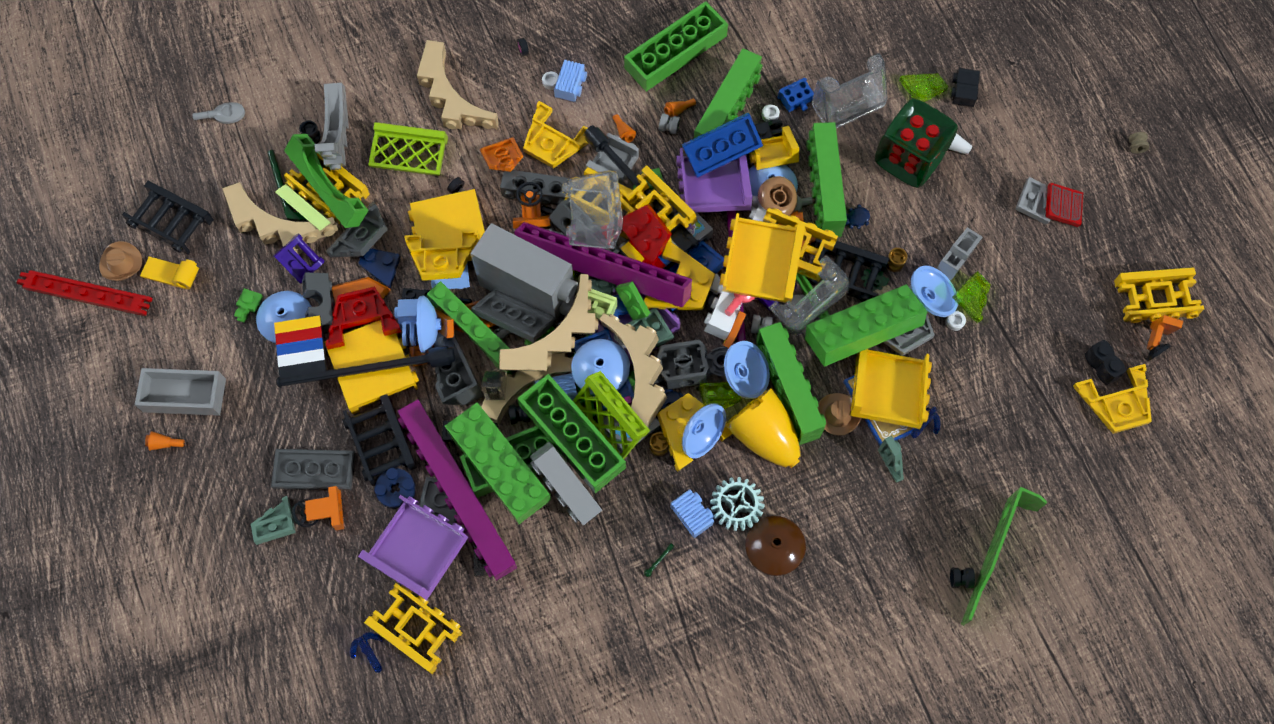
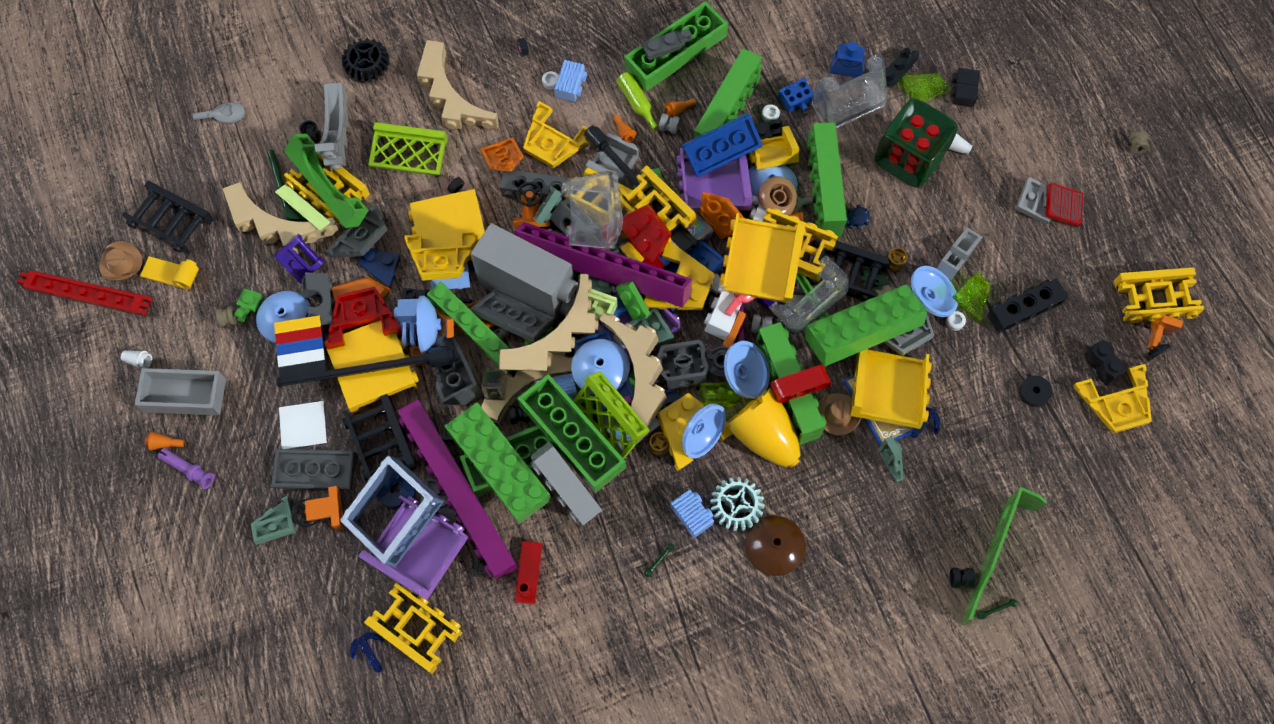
none -> white cone [121,350,152,369]
none -> medium lavender pin [158,448,215,489]
none -> dark tan wheel [216,306,237,327]
none -> white sticker [279,401,327,449]
none -> sand blue window [340,456,444,567]
none -> black gear [342,37,390,83]
none -> red piece [514,541,543,605]
none -> sand green wing [533,186,562,225]
none -> lime piece [616,72,659,131]
none -> dark grey hinge [642,29,691,60]
none -> orange tile [699,192,744,239]
none -> red beam [771,365,831,403]
none -> blue torso [829,42,865,79]
none -> black hinge [877,48,920,88]
none -> dark green hinge [977,599,1018,620]
none -> black brick [987,278,1069,334]
none -> black piece [1019,375,1052,407]

